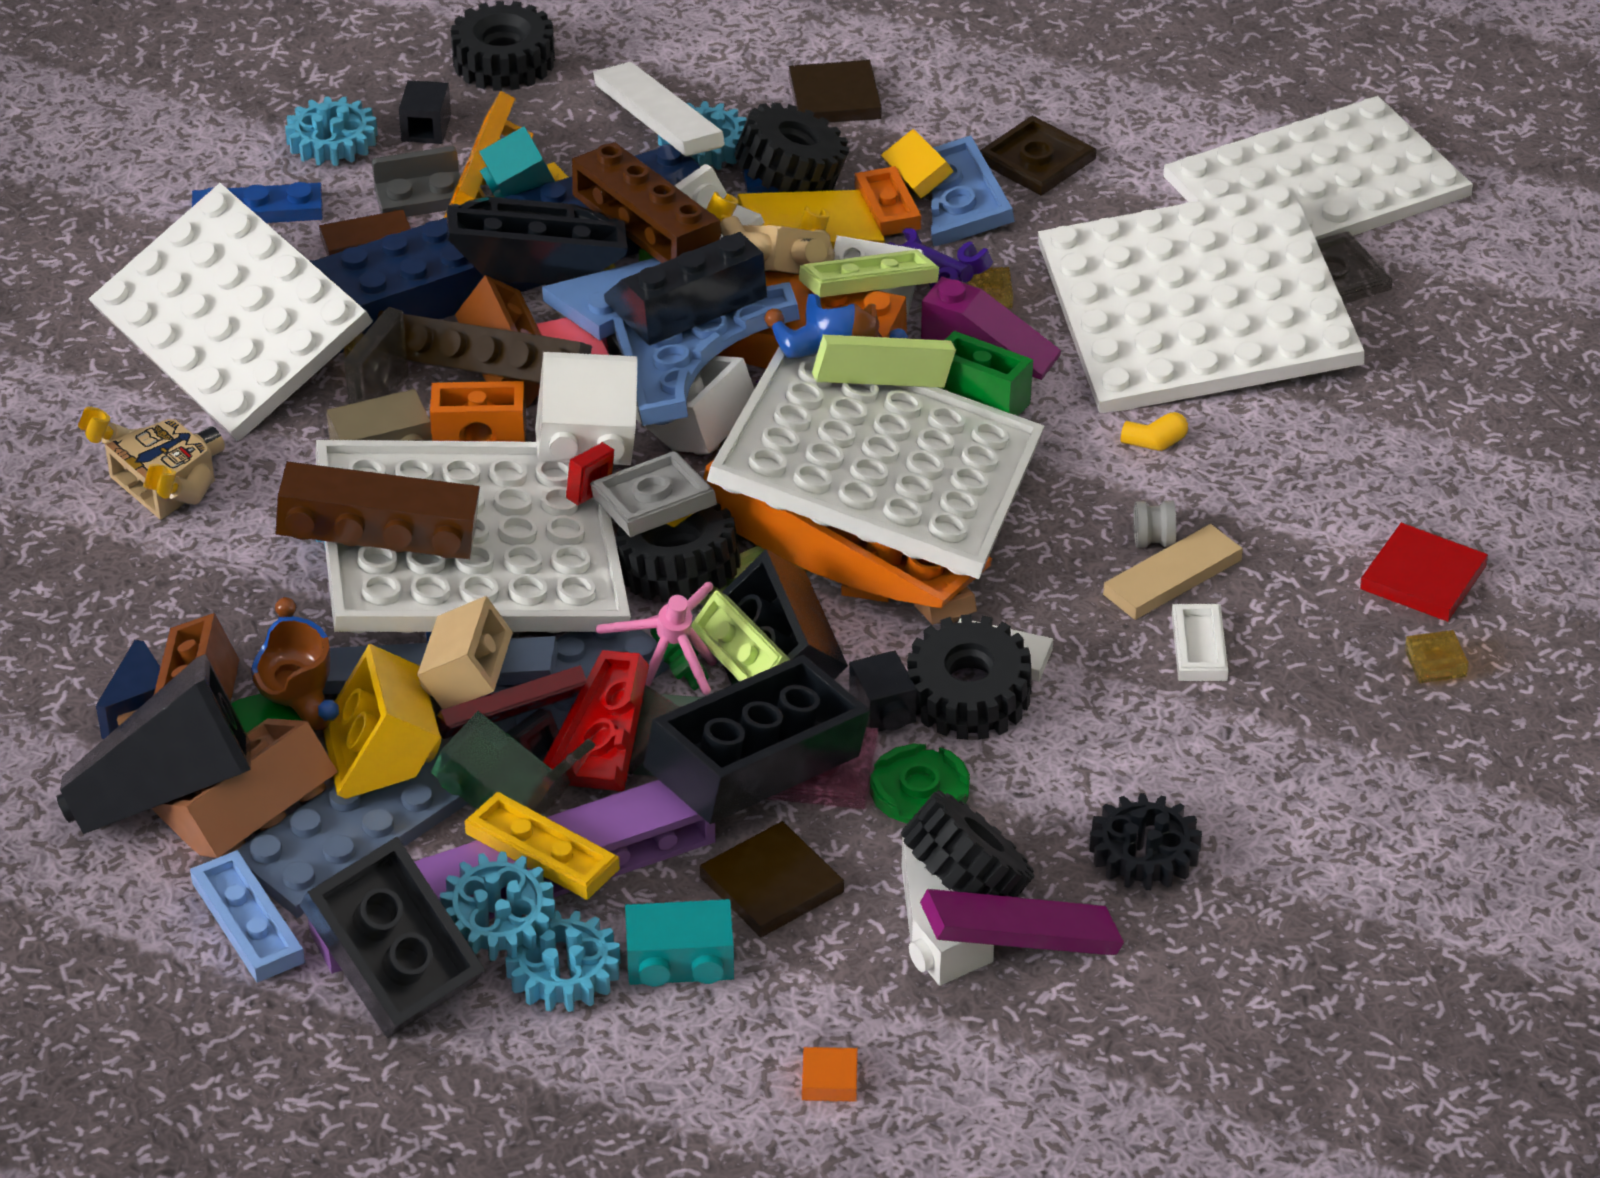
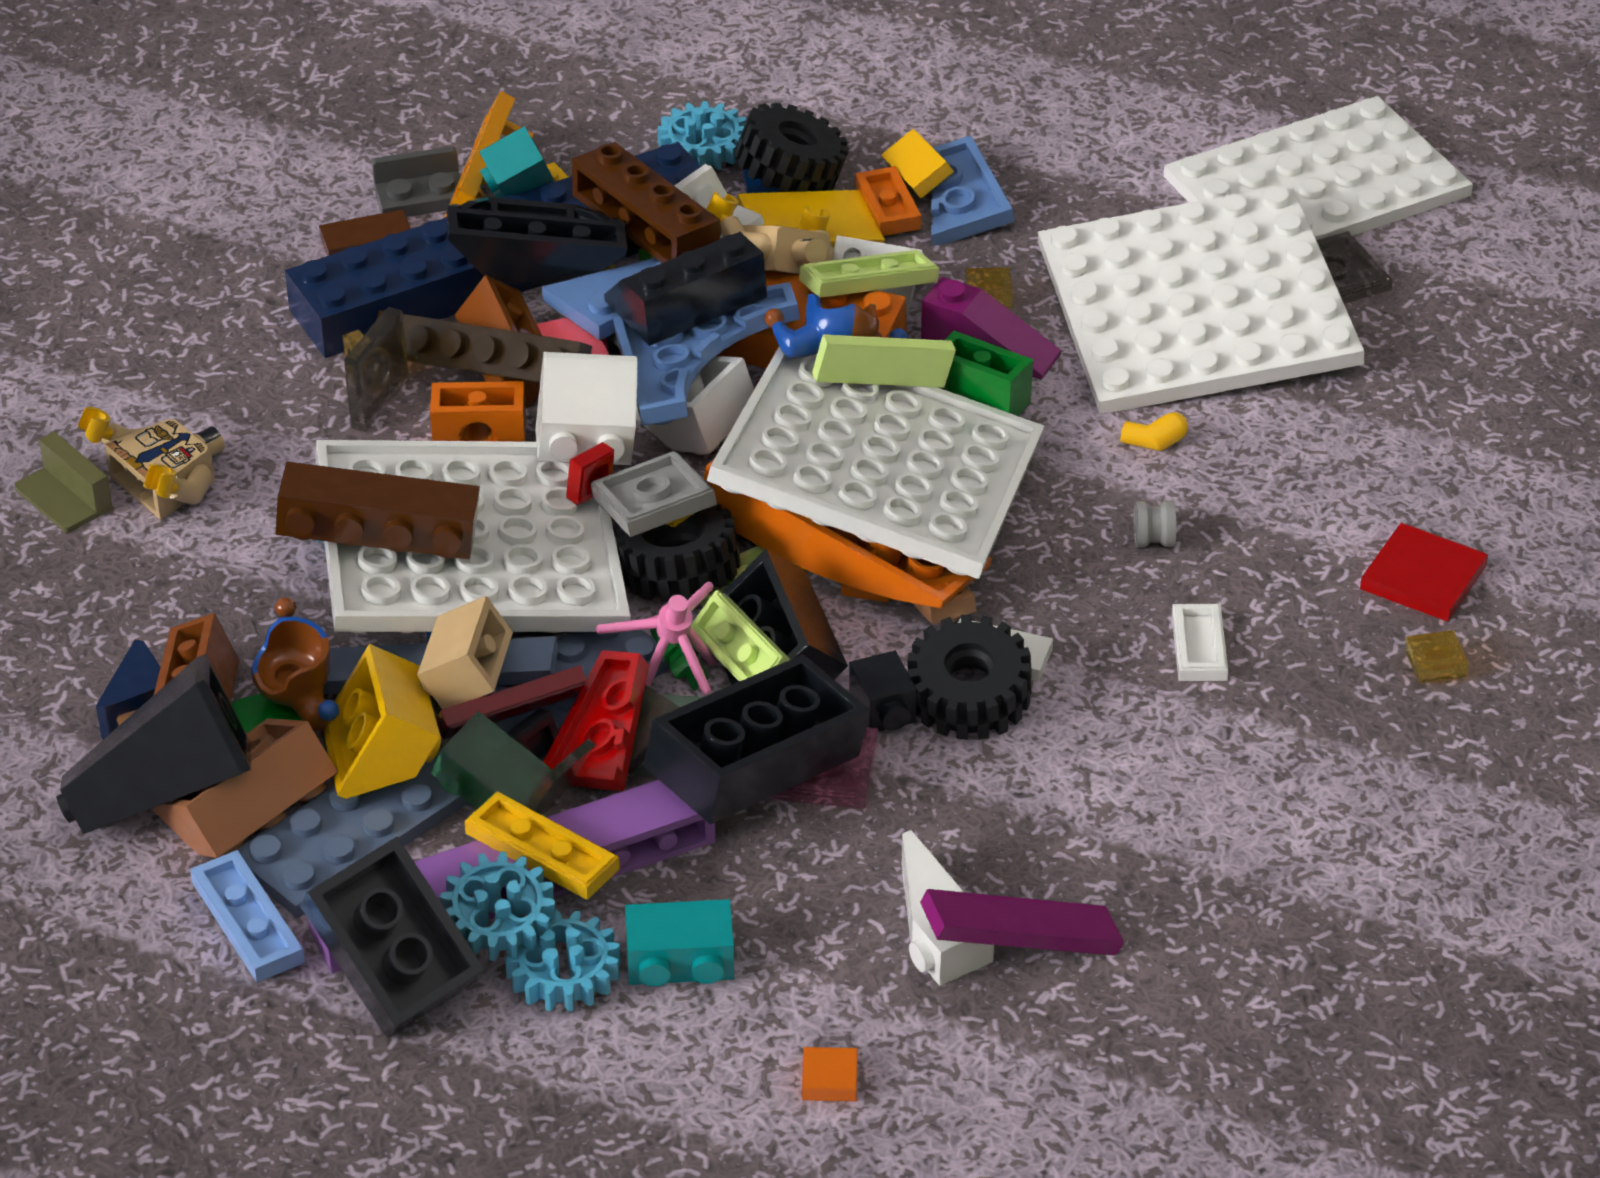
white plate [89,183,373,441] -> none
blue plate [192,182,323,223] -> none
medium azure gear [285,96,378,166] -> none
dark tan brick [326,389,432,441] -> none
black brick [399,80,451,144] -> none
black tyre [451,0,555,91] -> none
white tile [593,62,725,157] -> none
dark brown tile [700,821,844,938] -> none
dark brown tile [789,60,882,123] -> none
green tile [870,743,970,824] -> none
dark purple bar [889,228,993,289] -> none
black tyre [901,791,1035,897] -> none
dark brown tile [980,115,1097,196] -> none
black gear [1089,793,1202,890] -> none
tan tile [1103,524,1243,620] -> none
none -> olive panel [14,431,113,533]

